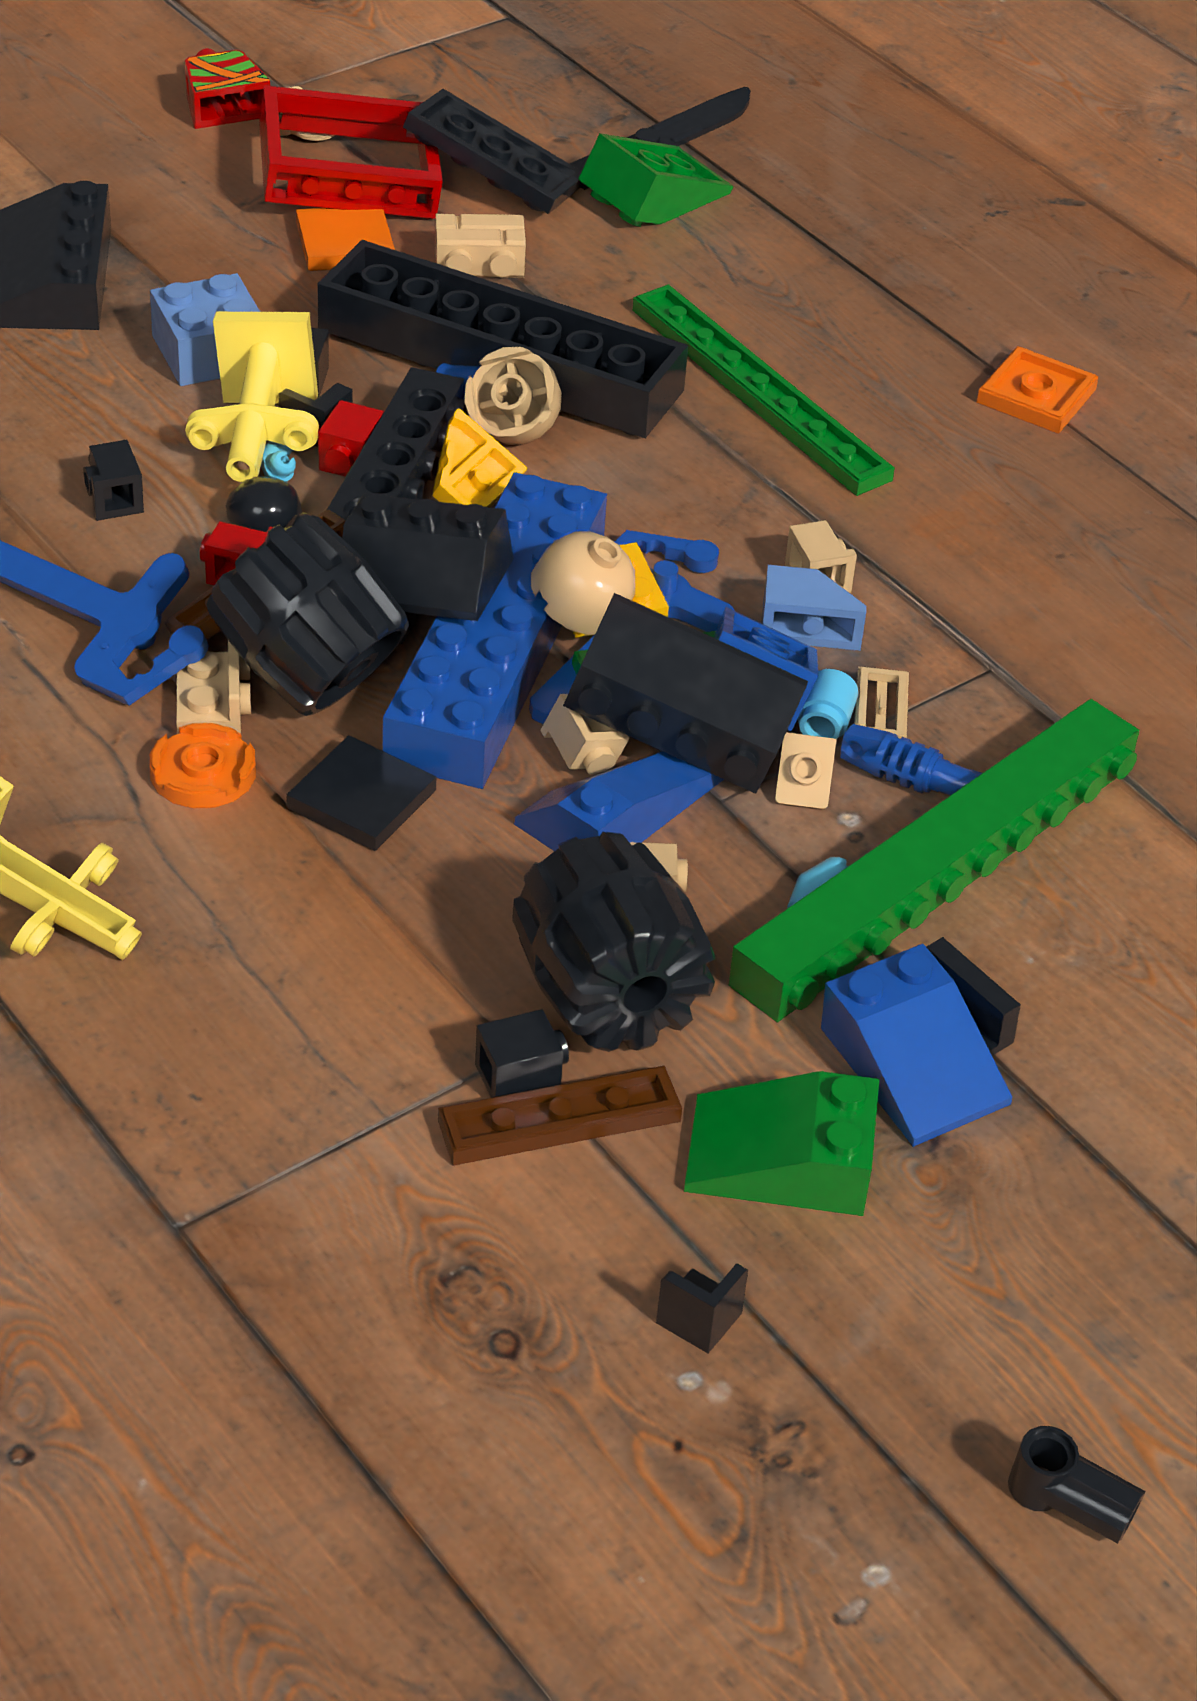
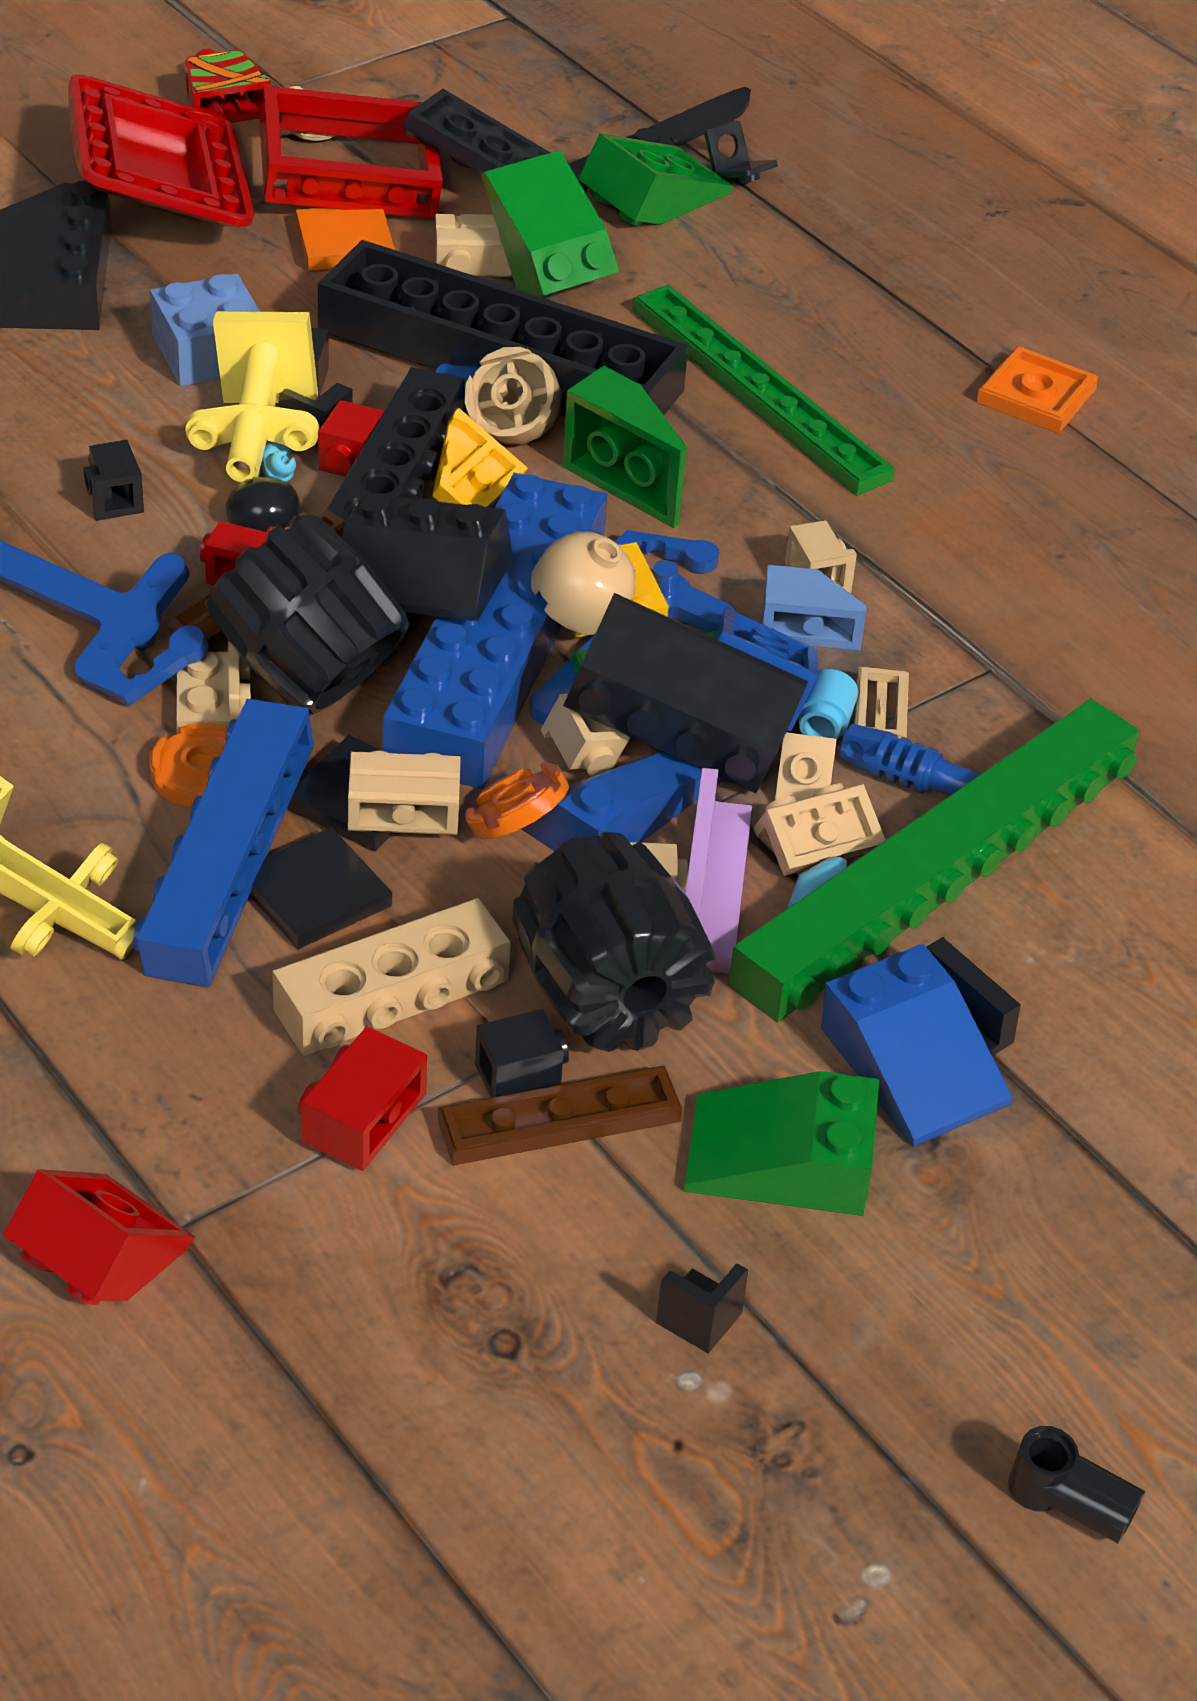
none -> red slope [3,1169,195,1305]
none -> red wedge [68,74,254,227]
none -> blue brick [133,699,314,987]
none -> black tile [250,827,392,950]
none -> tan brick [272,898,510,1056]
none -> red brick [298,1026,427,1171]
none -> tan brick [348,751,460,835]
none -> orange tile [465,762,569,840]
none -> green slope [481,150,619,297]
none -> green slope [563,366,687,528]
none -> lavender fence [686,768,752,974]
none -> black bracket [704,121,778,184]
none -> tan bracket [753,783,886,876]

